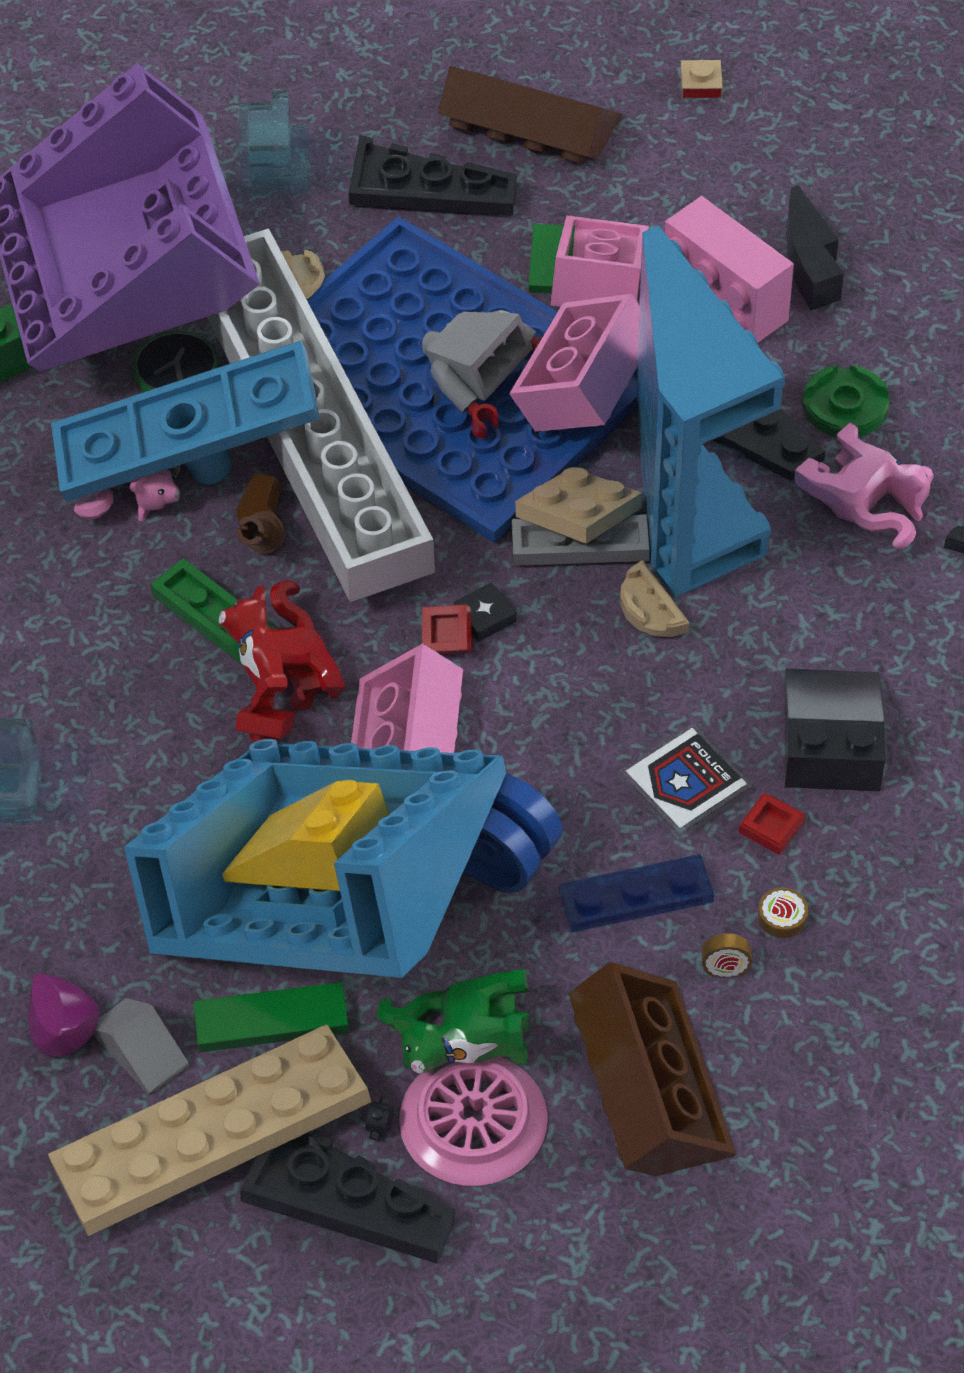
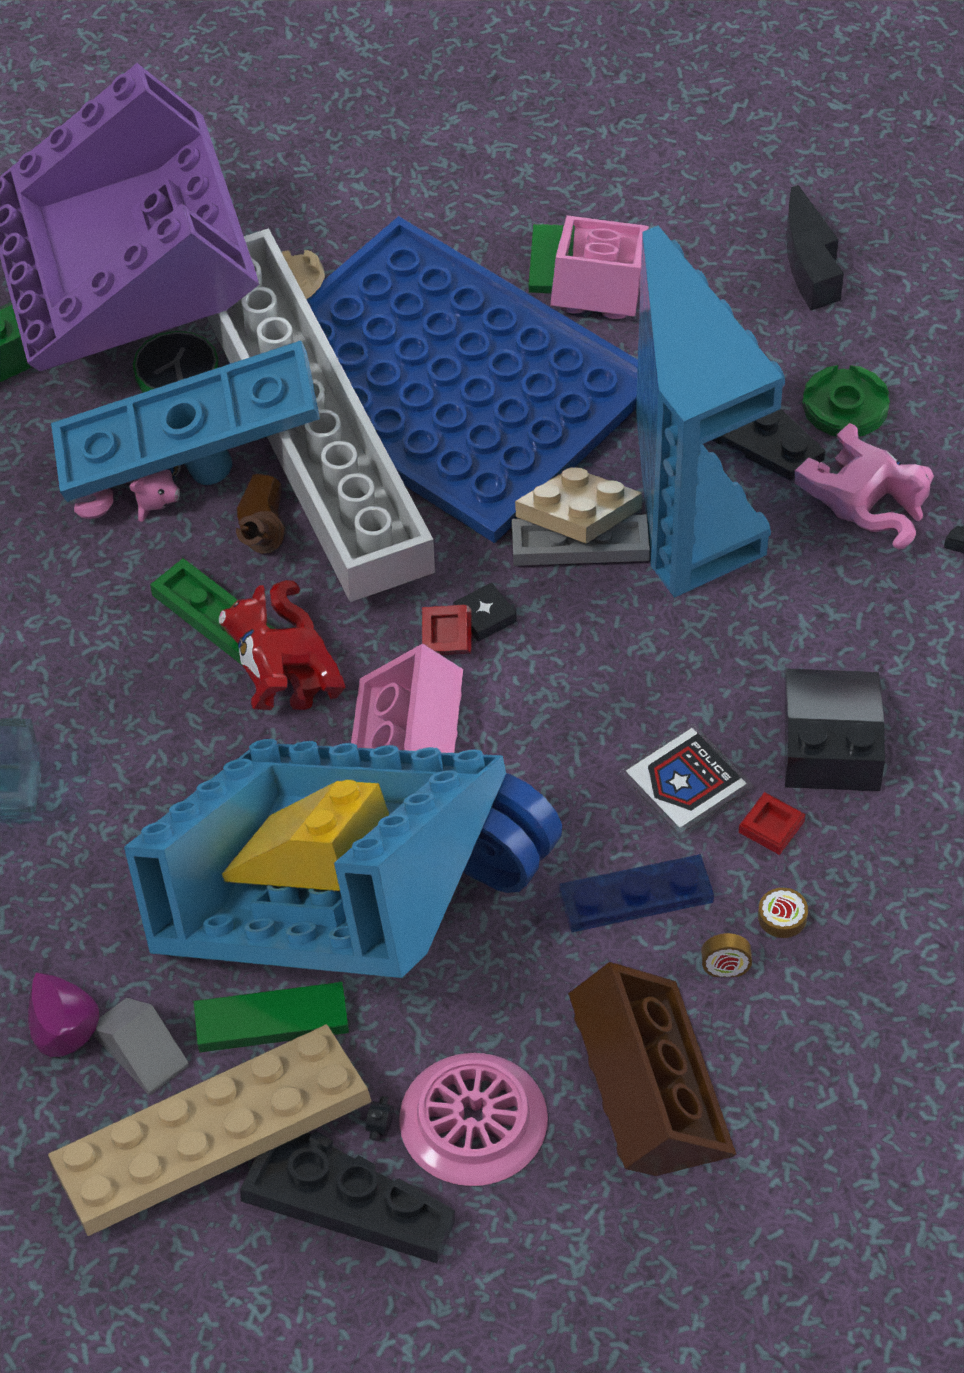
red plate [235,704,296,741] -> none
clear light blue plate [239,89,309,195] -> none
black wing [349,135,517,216] -> none
green animal [376,969,531,1073] -> none
light grey torso [422,310,543,439] -> none
reddish brown slope [437,66,622,164] -> none
bright pink brick [509,293,640,432] -> none
tan plate [620,560,690,637] -> none
bright pink brick [665,196,794,342] -> none
tan plate [680,60,723,98] -> none

